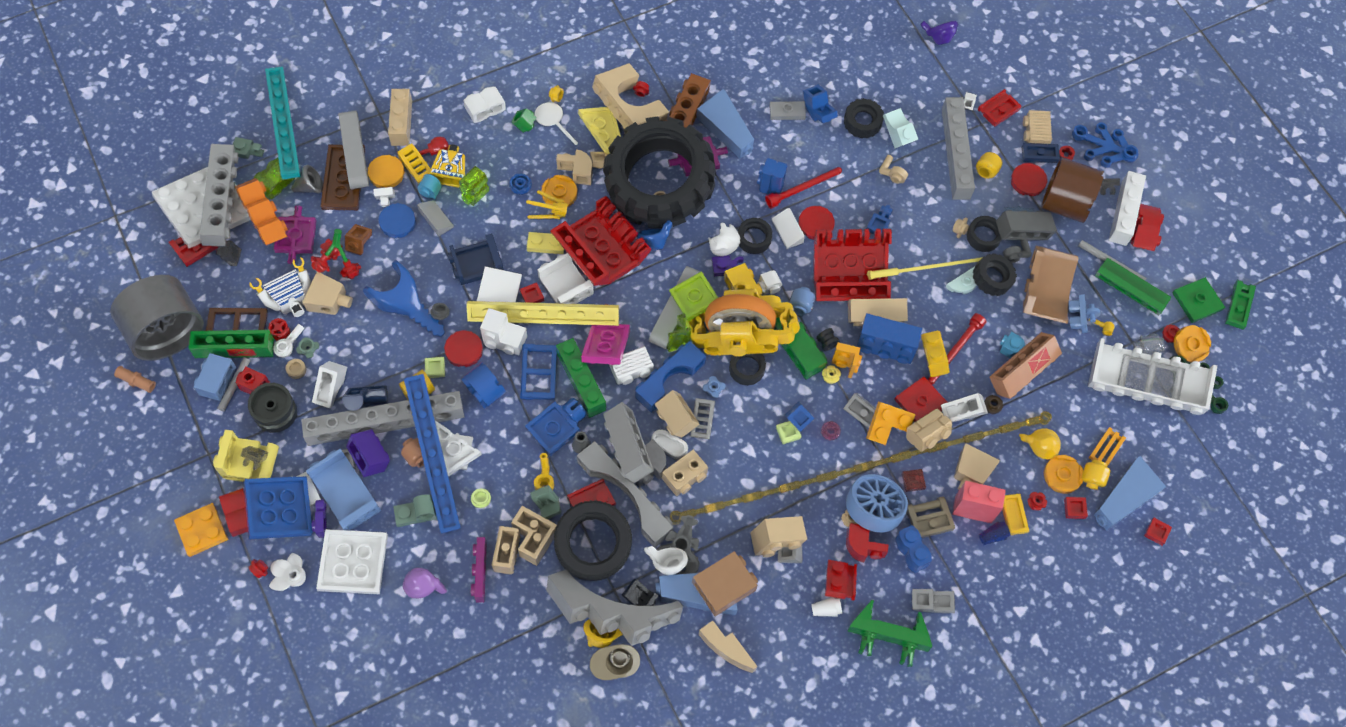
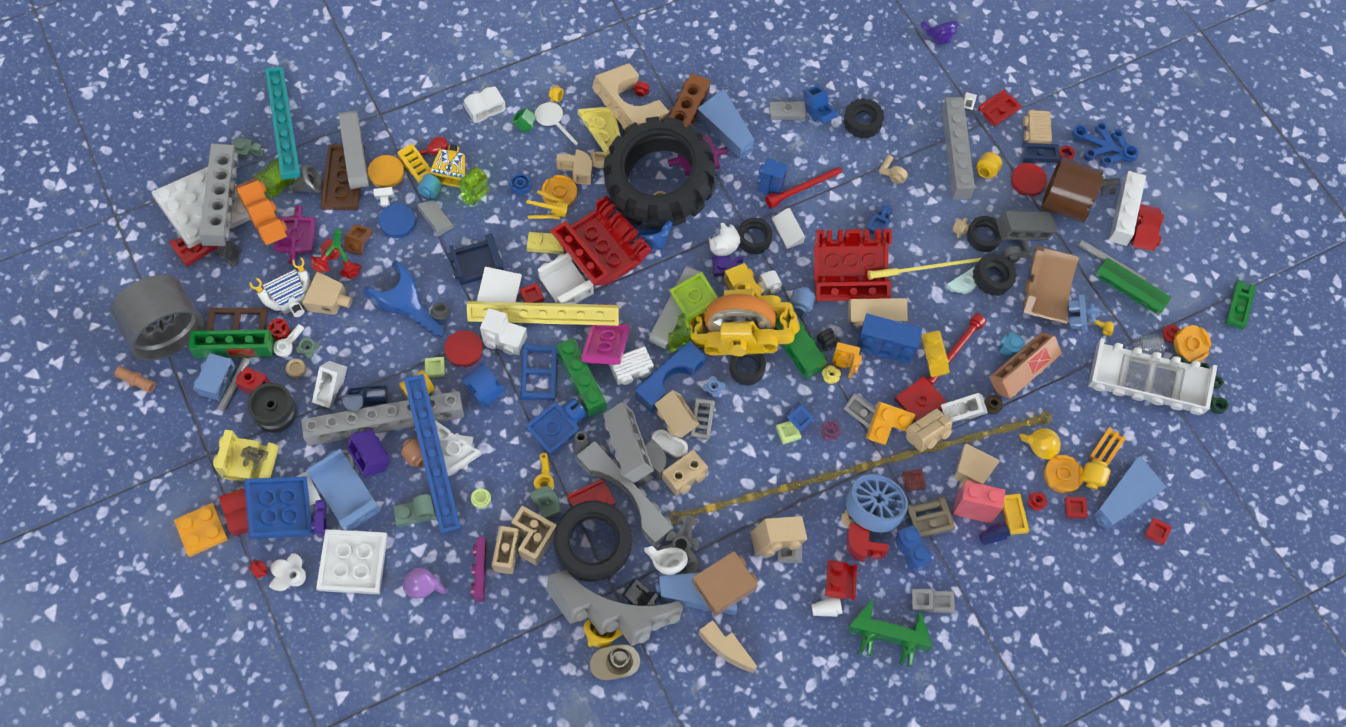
tan brick [388,89,412,146] -> none
red tile [798,206,835,240] -> none
light aqua arch [883,108,918,148] -> none
green plate [1172,277,1225,323] -> none

